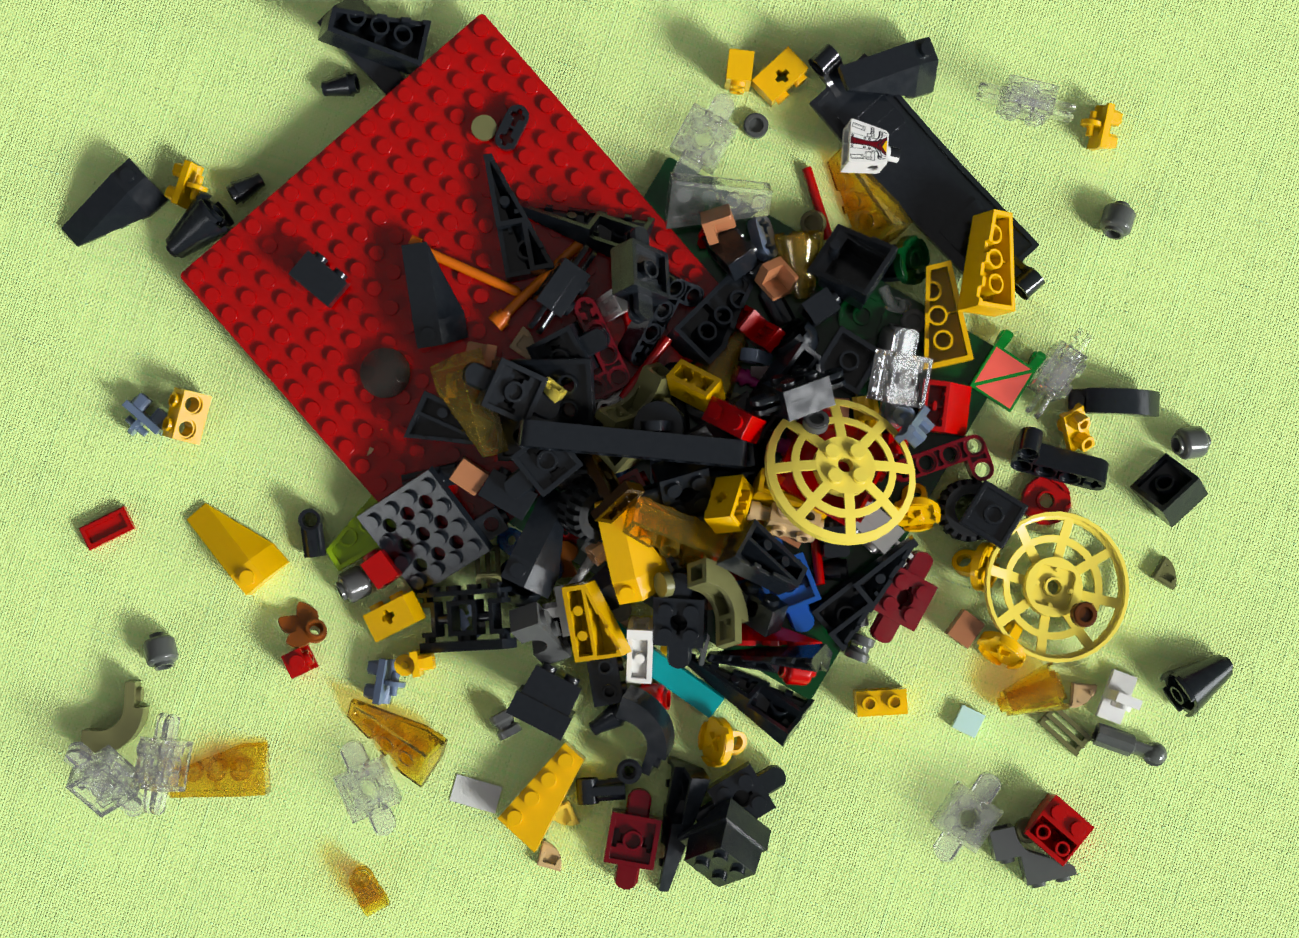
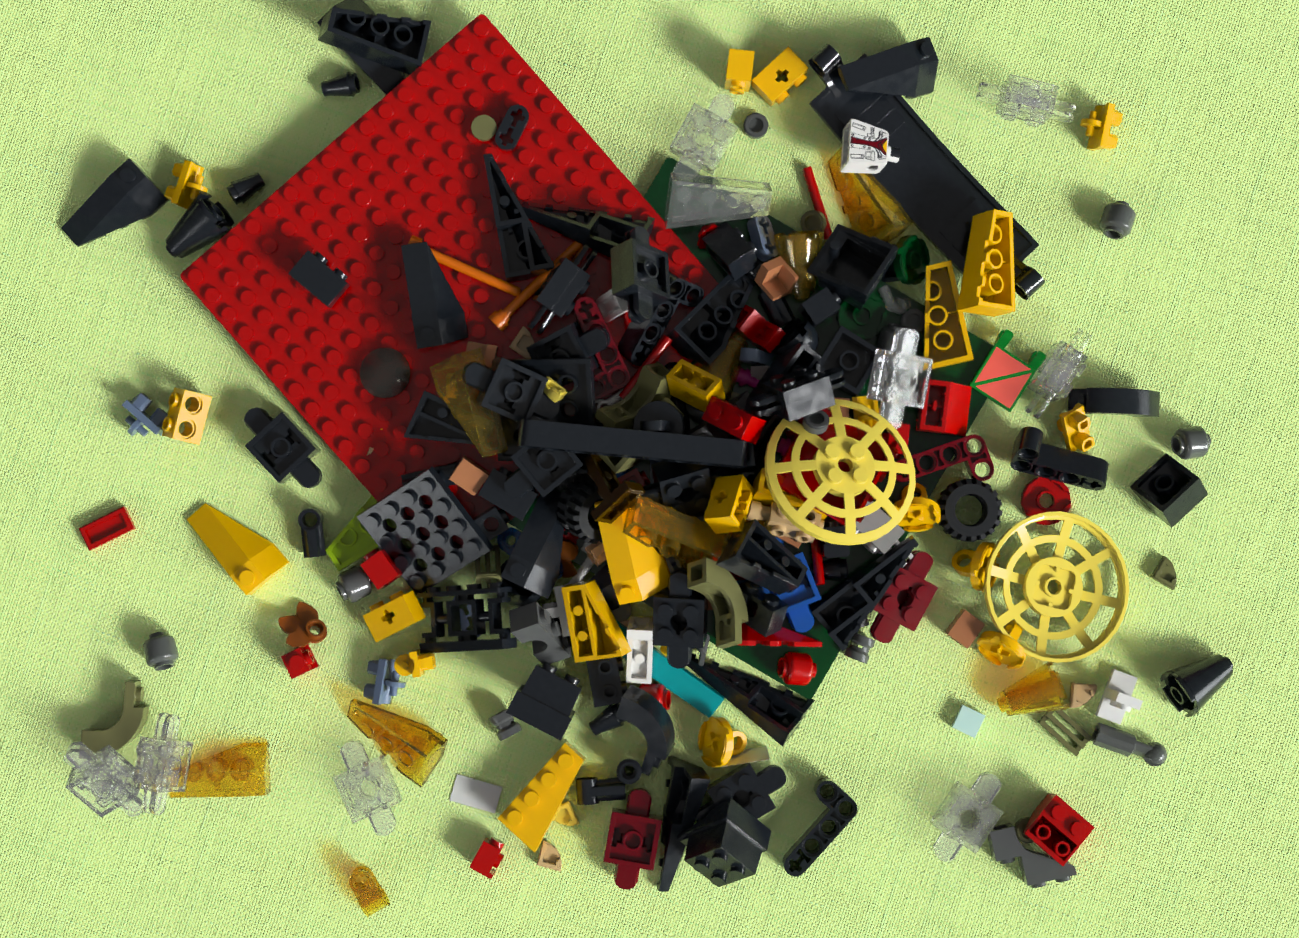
olive tile [654,571,675,598] -> none
nougat panel [700,203,736,246] -> none
black wedge [706,644,833,673] -> none
yellow brick [853,686,908,717] -> none
sand blue hips [893,405,935,448] -> none
black tile [958,480,1029,550] -> none
reddish brown tile [1070,602,1097,627] -> none
none -> black brick [244,408,322,488]
none -> red brick [469,837,505,879]
none -> sticker [723,746,770,767]
none -> black beam [782,778,858,877]

